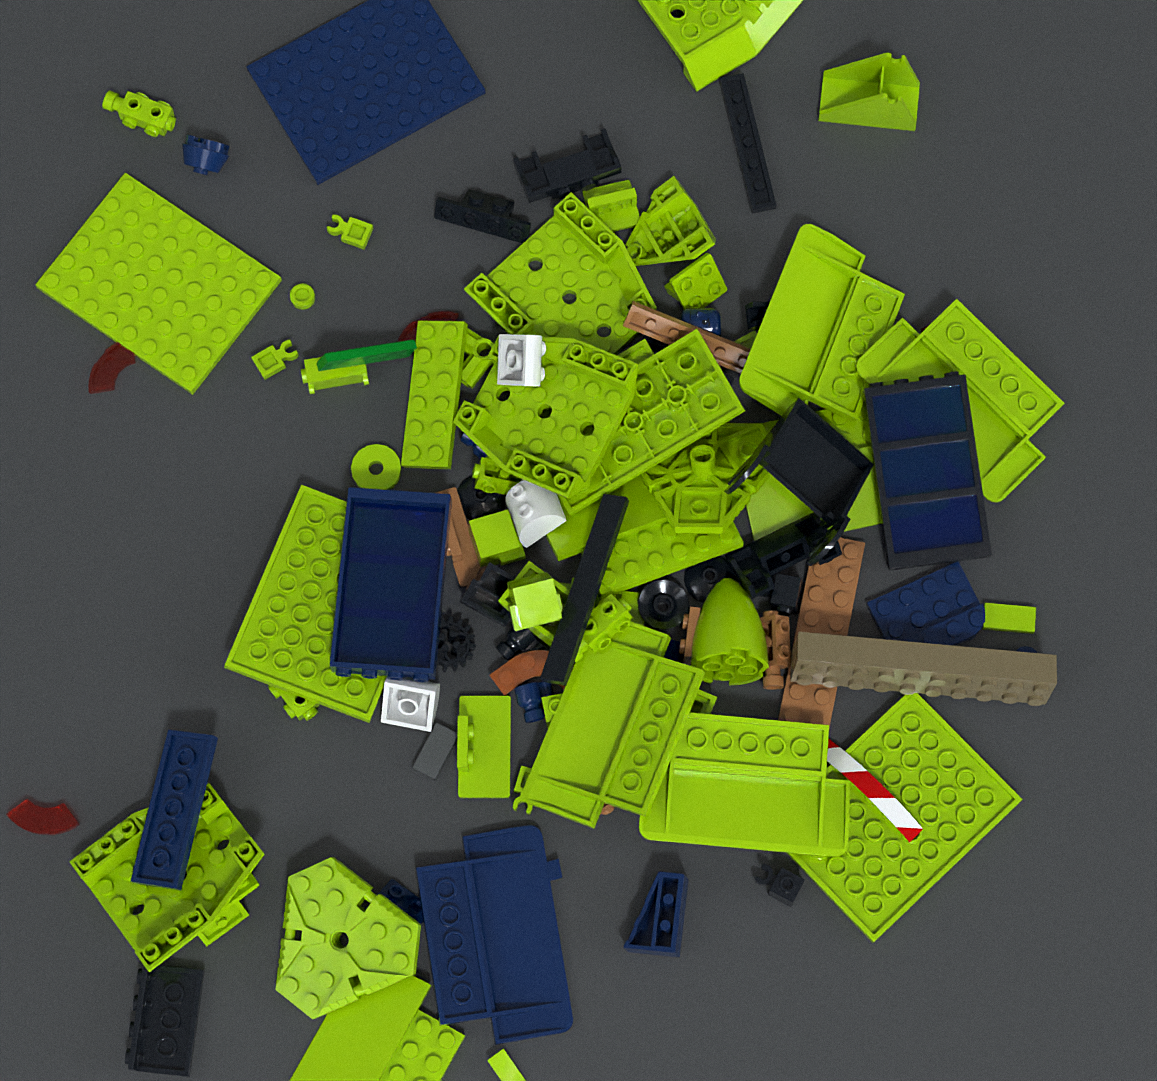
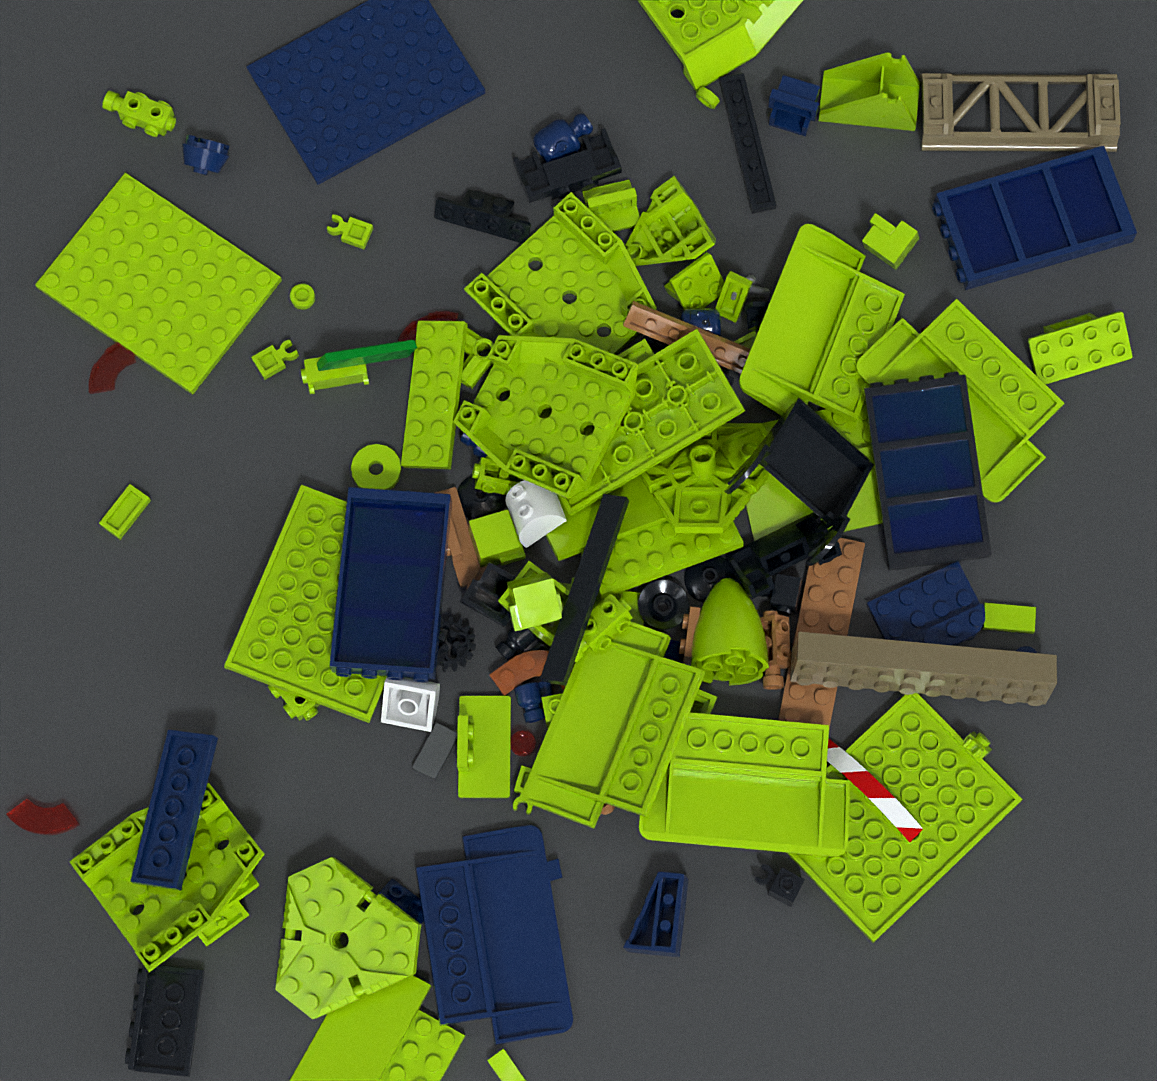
white brick [497,334,546,386] -> none
none -> lime tile [99,484,151,540]
none -> clear red plate [510,731,536,757]
none -> dark blue piece [533,113,593,163]
none -> lime tile [696,87,720,109]
none -> lime piece [715,271,770,323]
none -> dark blue plate [768,75,820,137]
none -> lime plate [862,213,919,270]
none -> dark tan piece [919,73,1121,152]
none -> window [932,145,1137,290]
none -> lime plate [962,732,992,759]
none -> lime bracket [1028,311,1133,385]

